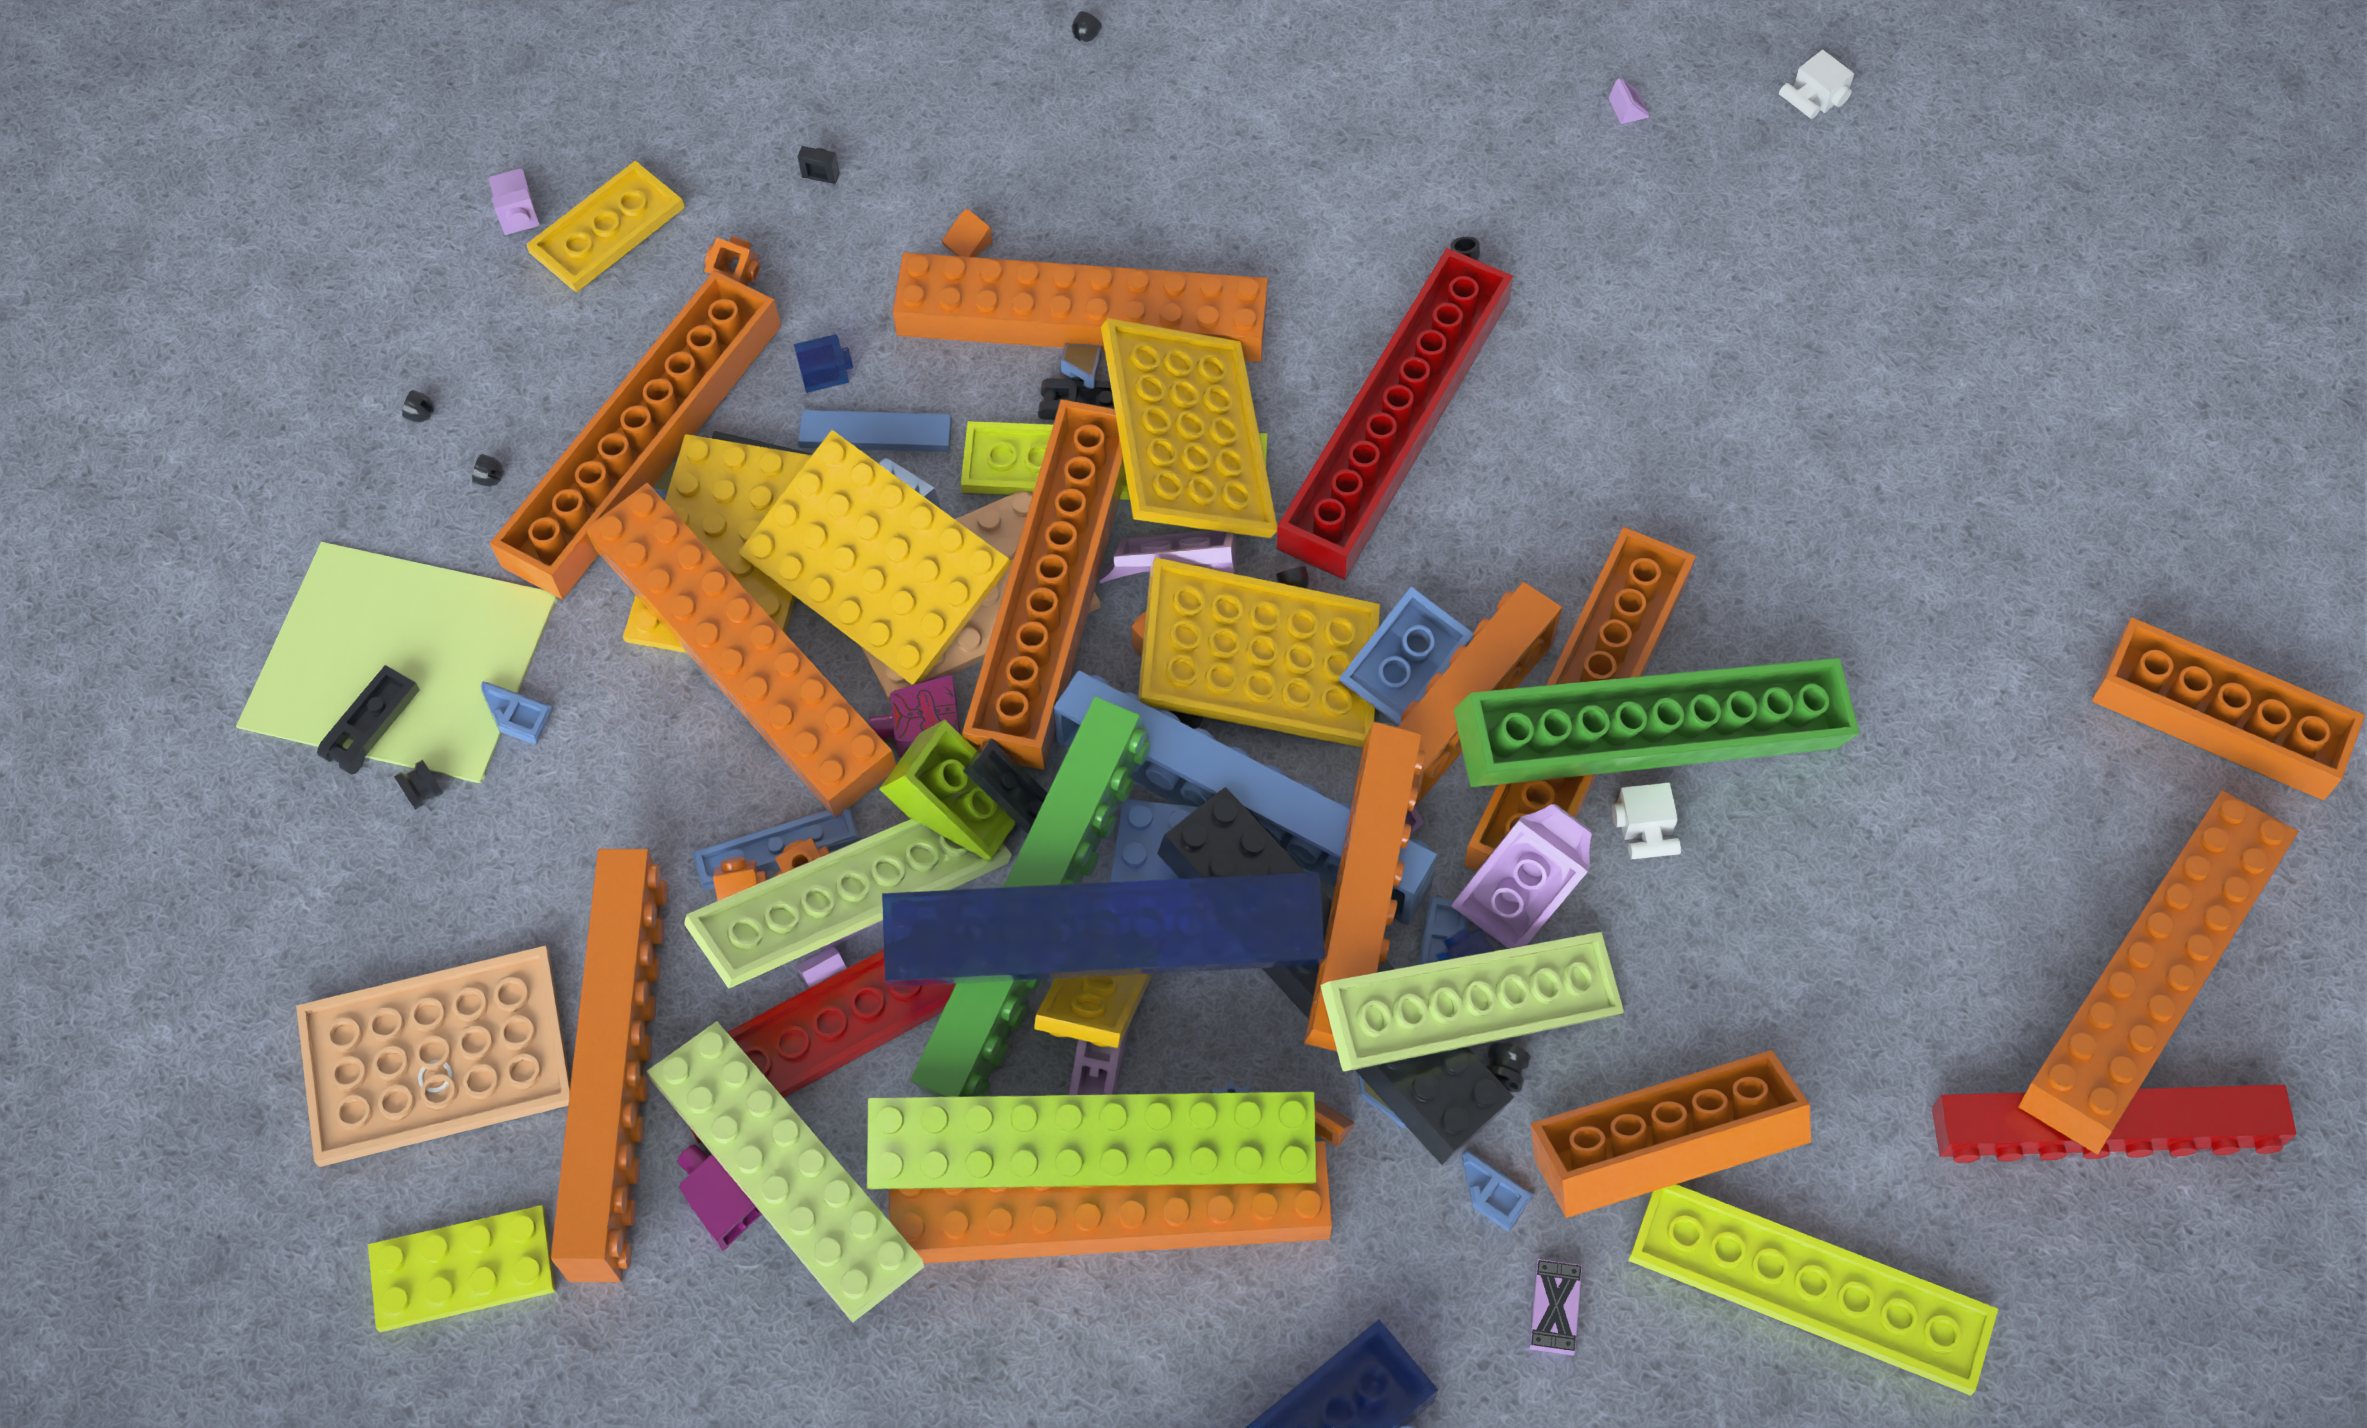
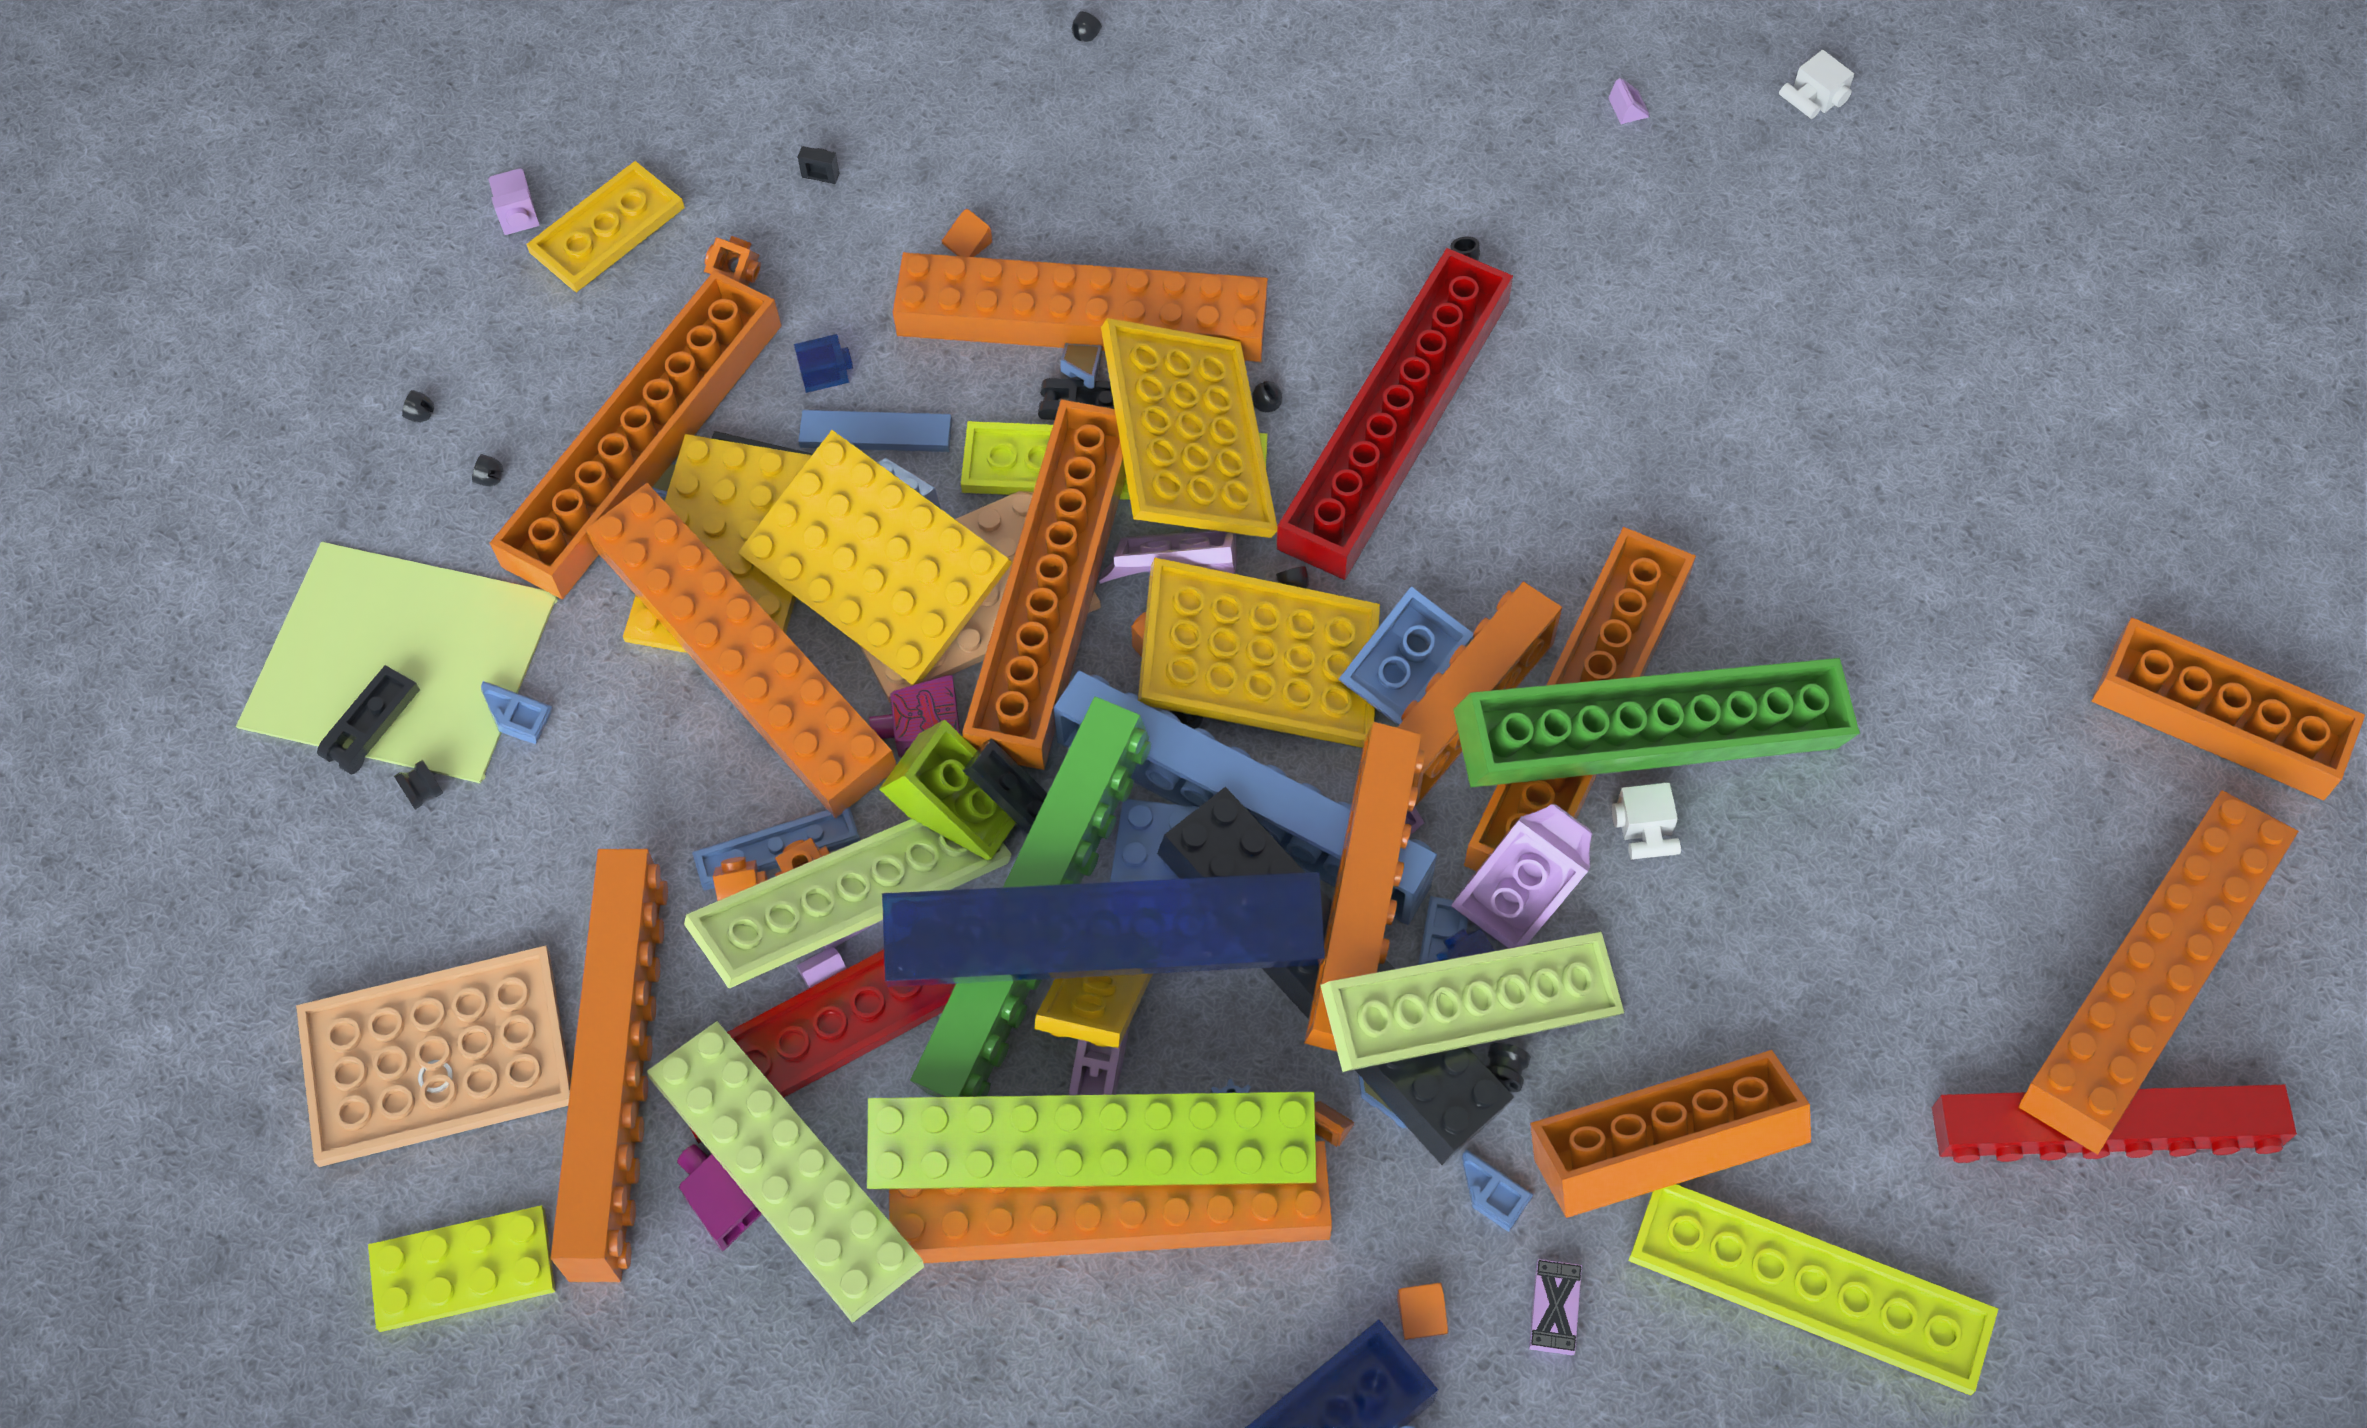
none -> black hinge [1252,381,1282,412]
none -> orange slope [1397,1283,1448,1340]

